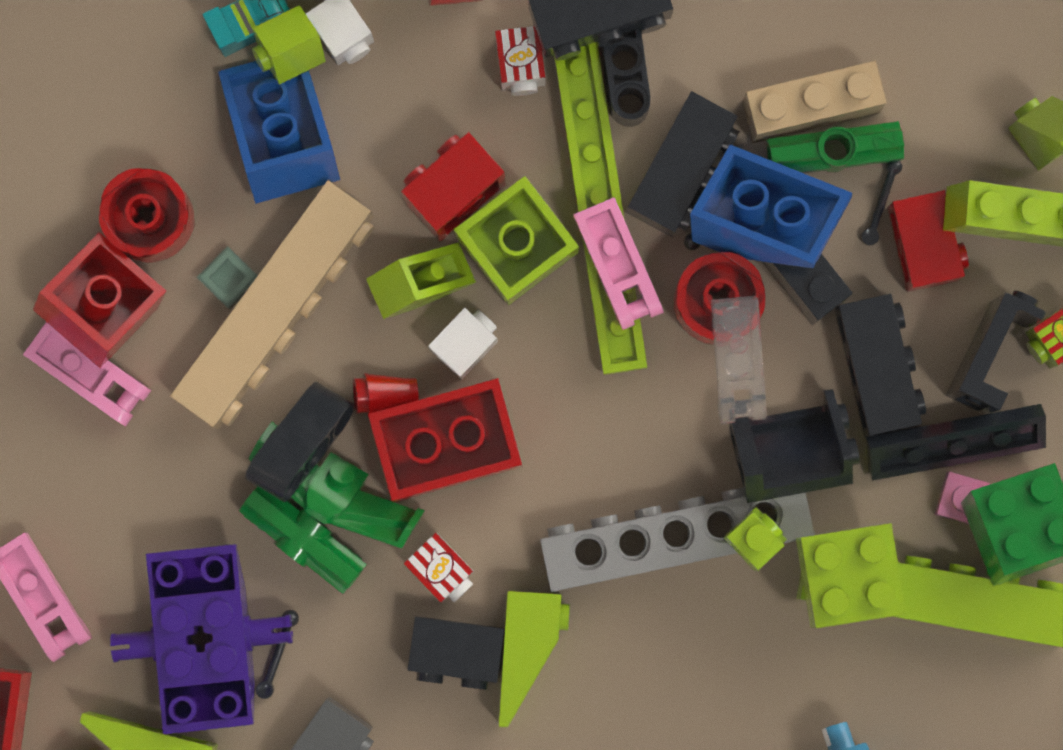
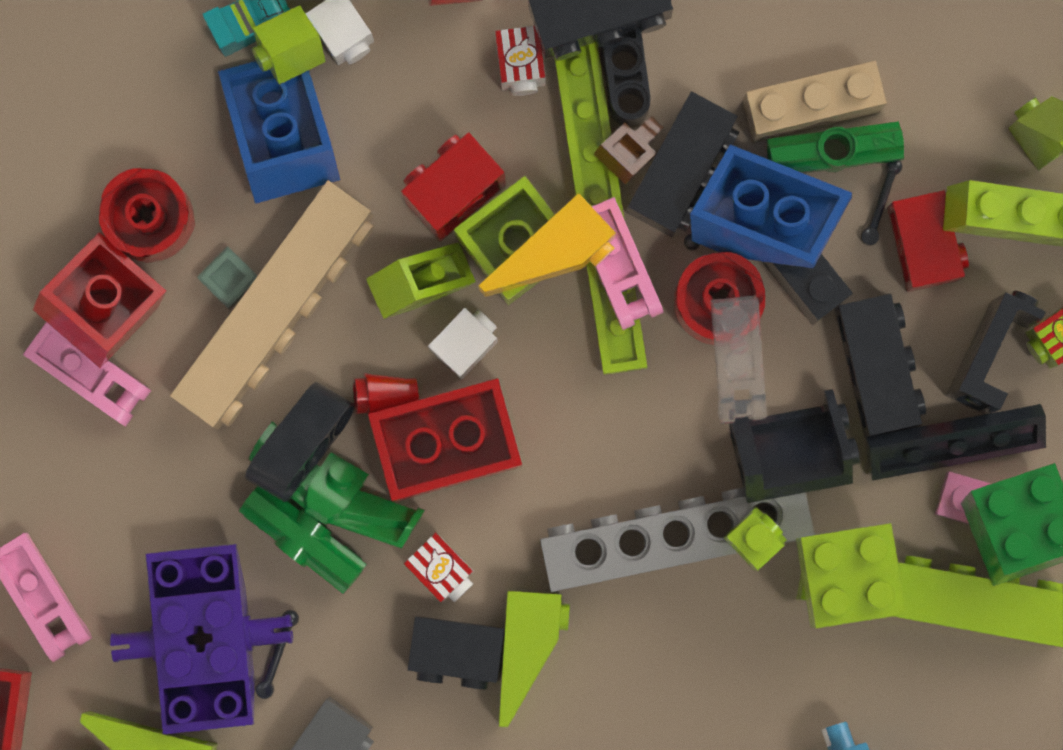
none -> yellow slope [478,193,616,297]
none -> plate [594,116,664,185]

